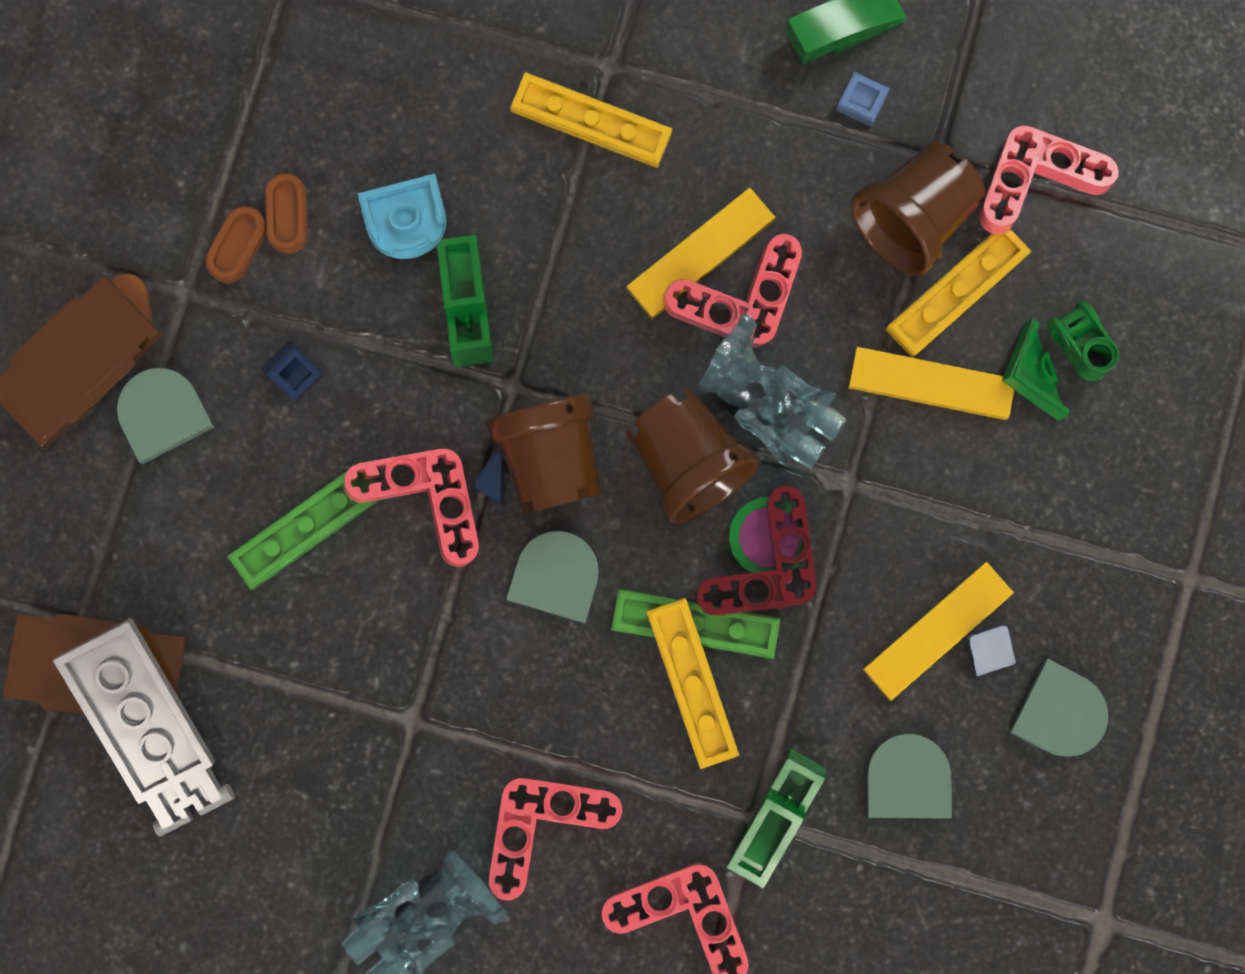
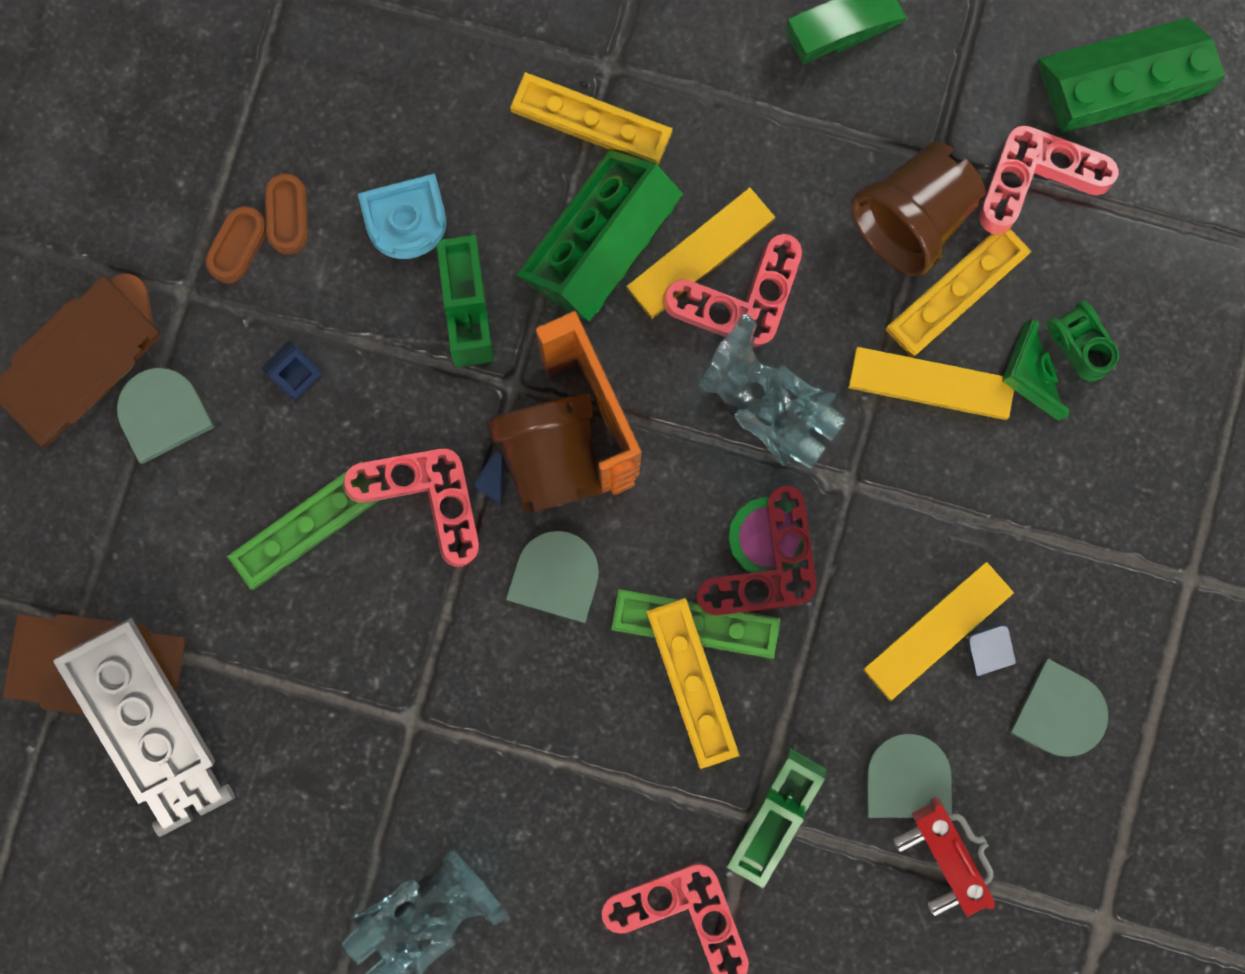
coral beam [489,778,622,901] -> none
reddish brown piece [626,388,759,524] -> none
medium blue tile [836,72,890,127] -> none
none -> green slope [516,150,683,322]
none -> orange panel [535,311,641,495]
none -> red piece [894,797,995,917]
none -> green slope [1037,17,1225,133]

